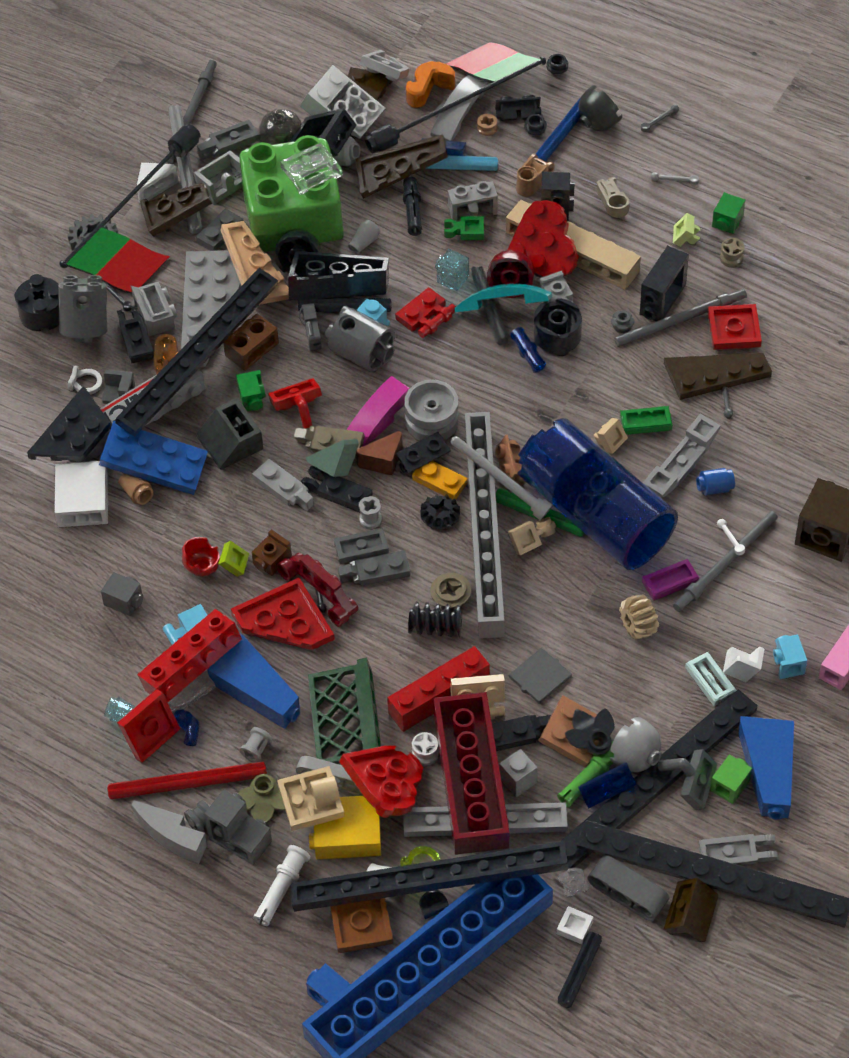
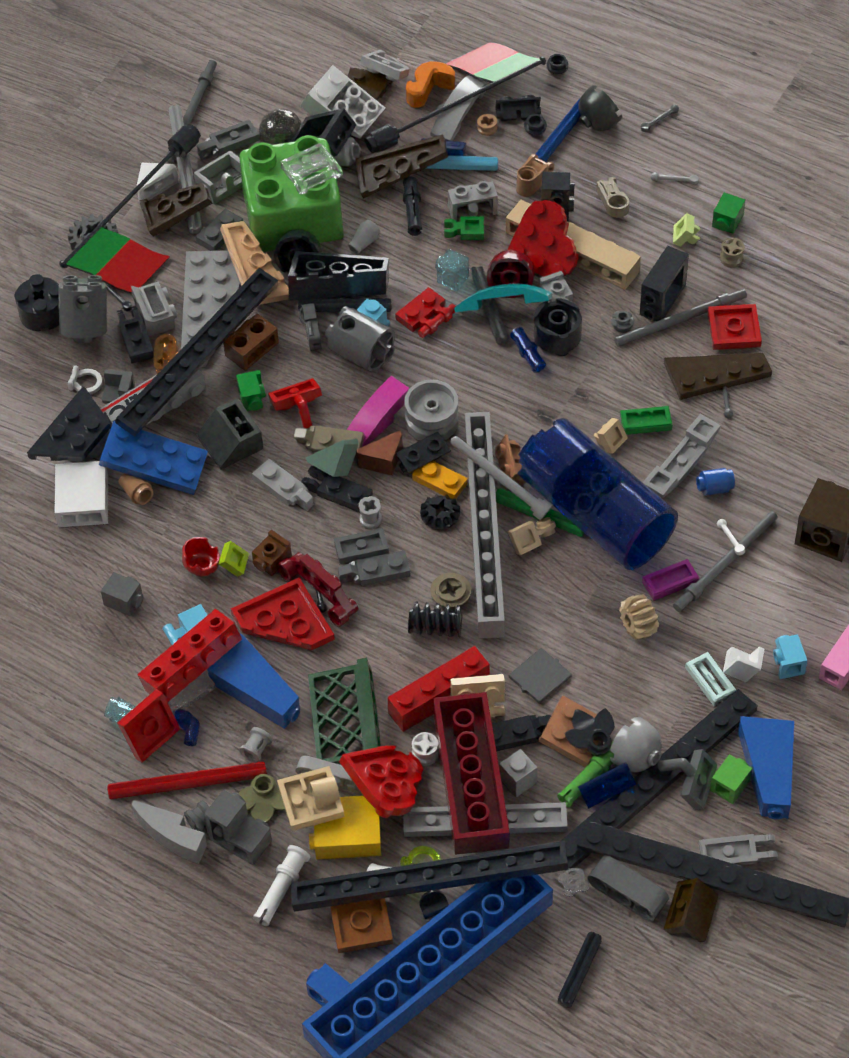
white plate [557,906,594,944] -> none

